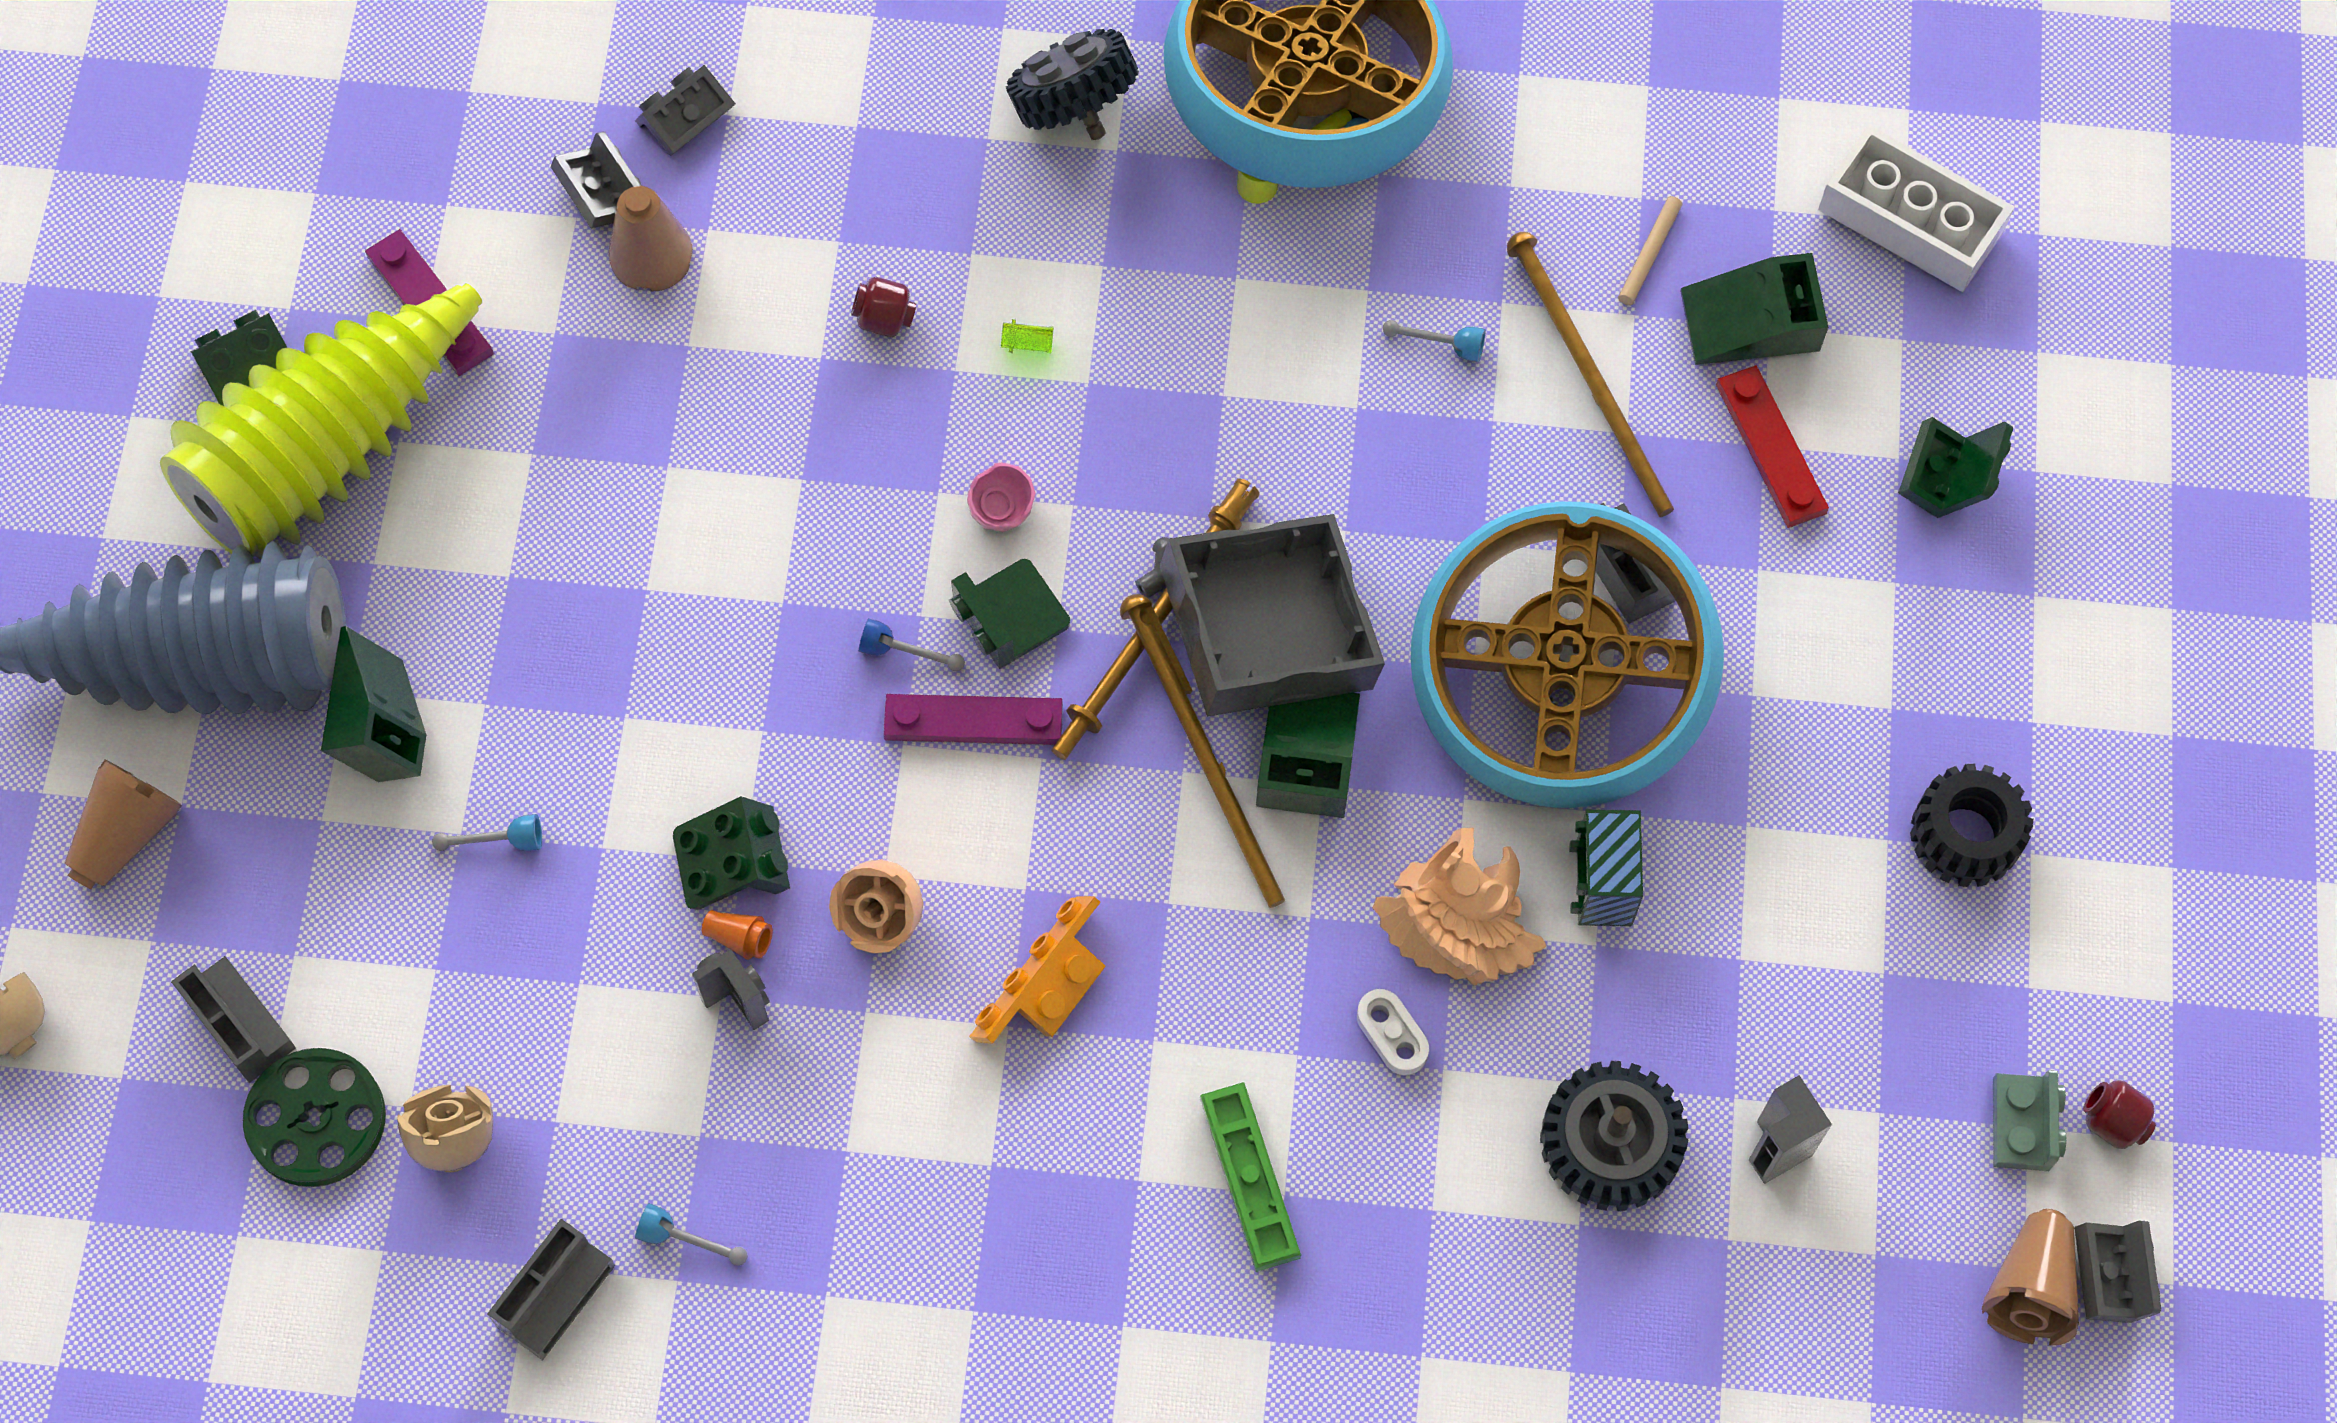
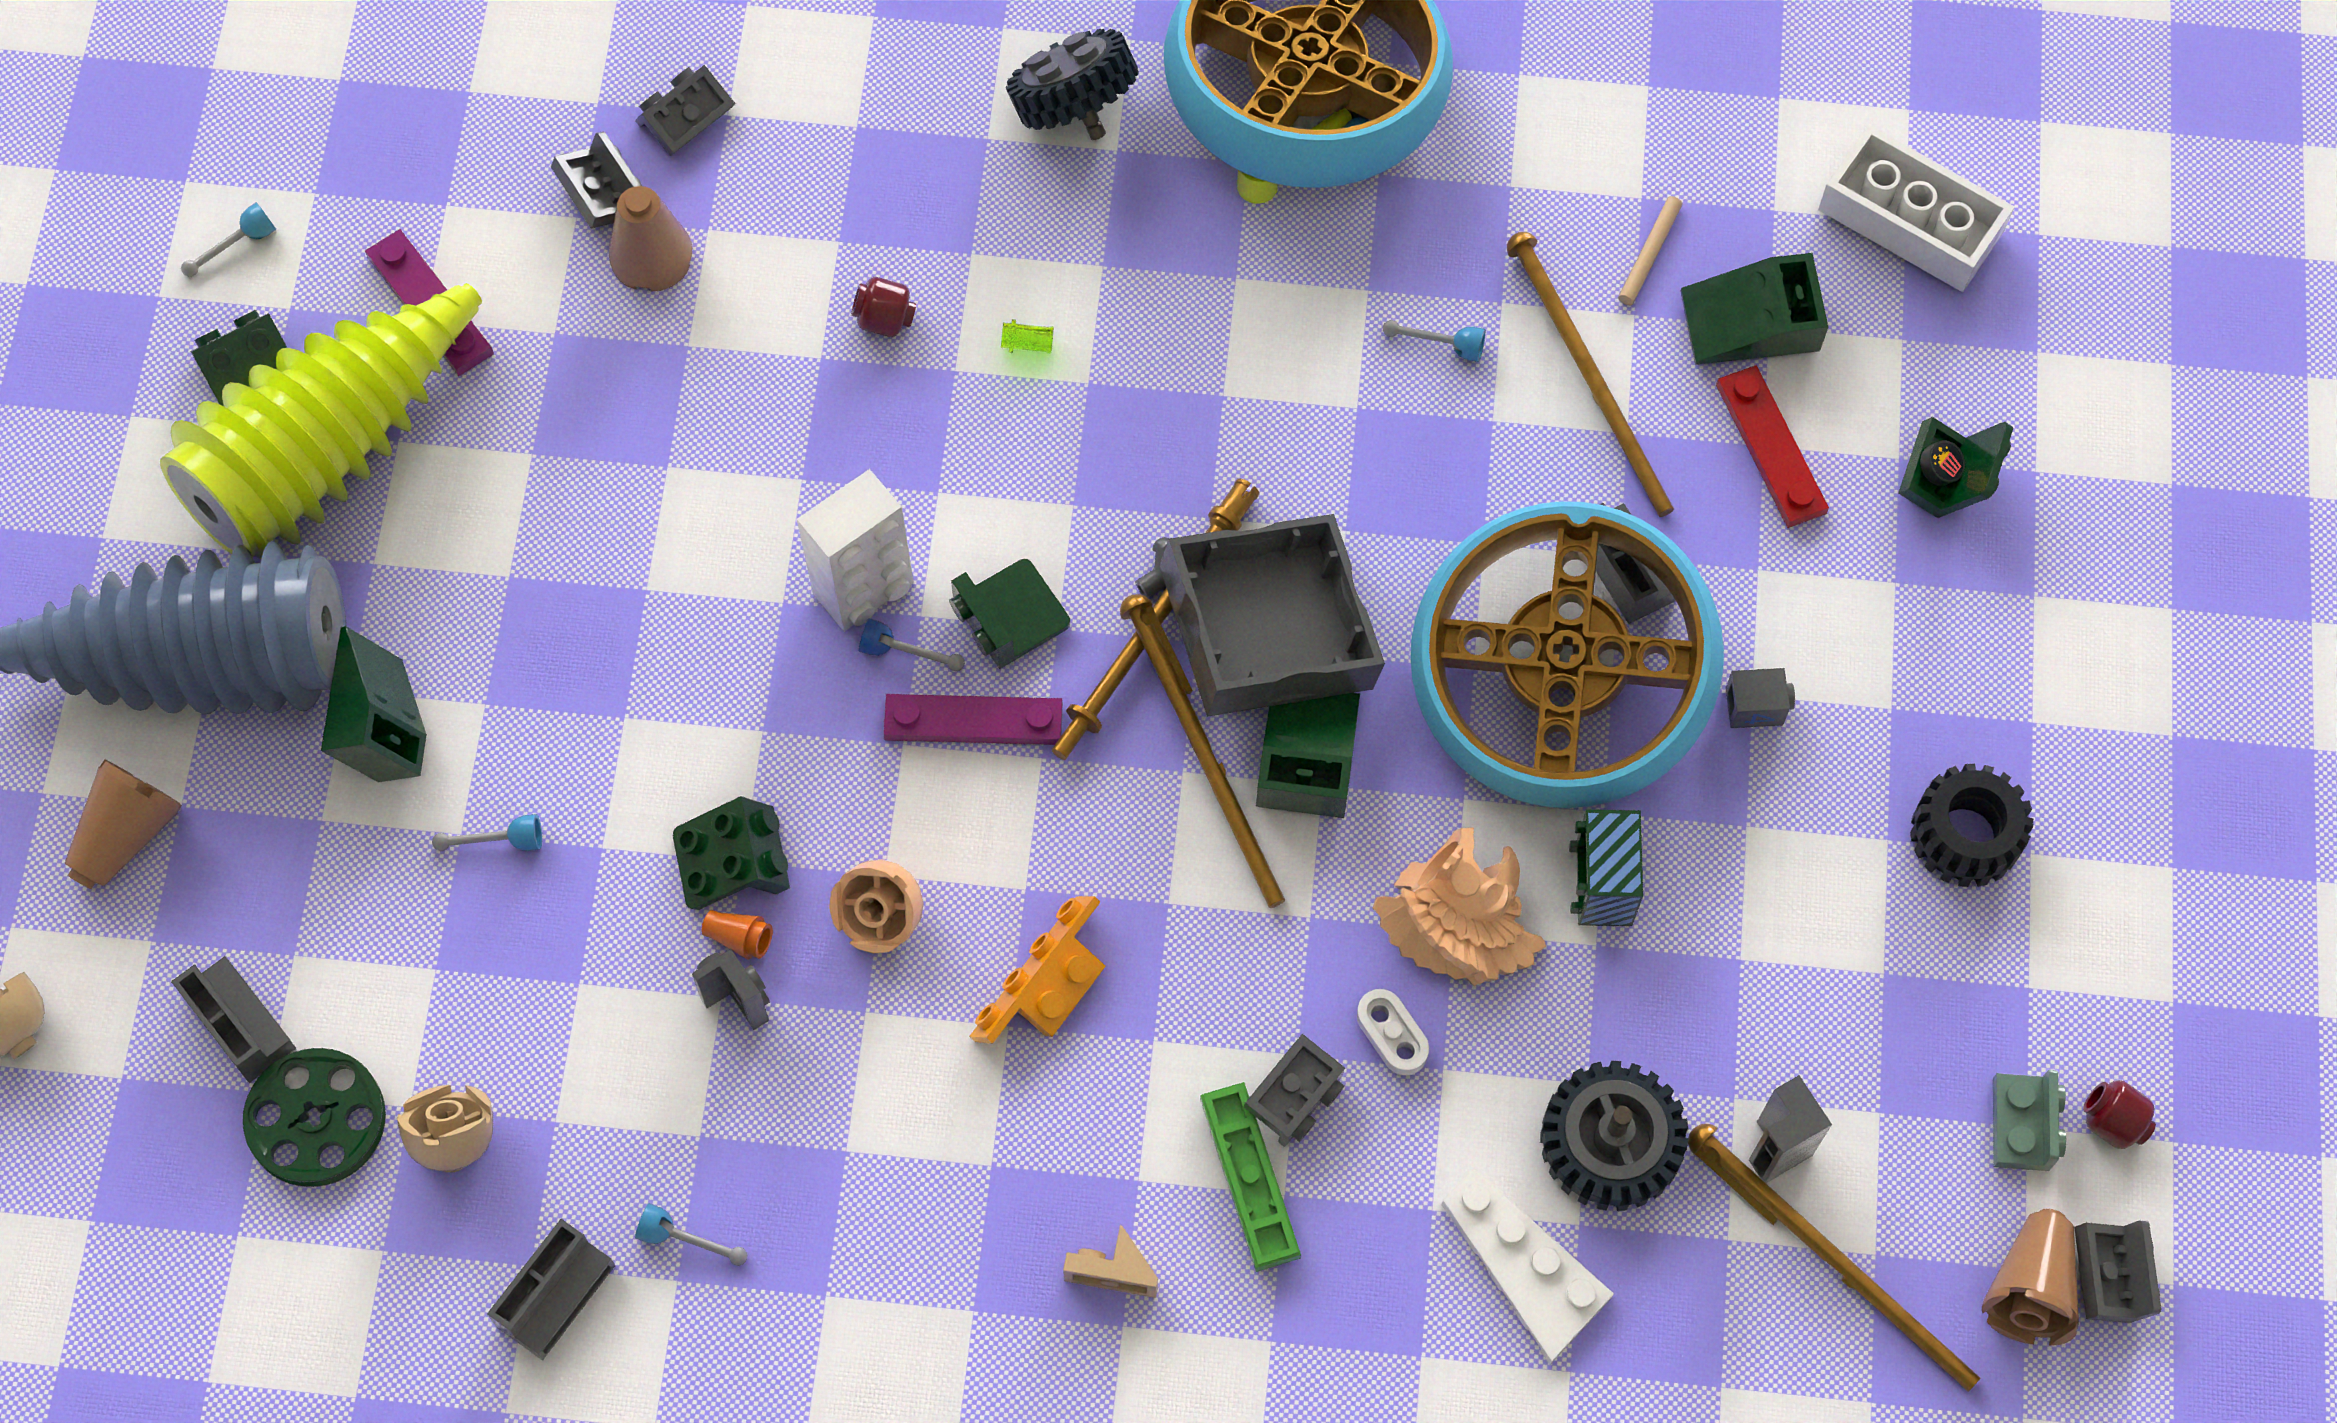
bright pink hair [967,462,1036,532] -> none
none -> hinge [181,202,276,277]
none -> white brick [797,469,914,632]
none -> tan slope [1063,1225,1158,1298]
none -> dark grey bracket [1244,1034,1345,1147]
none -> white wing [1442,1168,1614,1365]
none -> pearl gold bar [1688,1124,1981,1392]
none -> dark grey brick [1725,668,1795,728]
none -> tile [1920,440,1965,486]

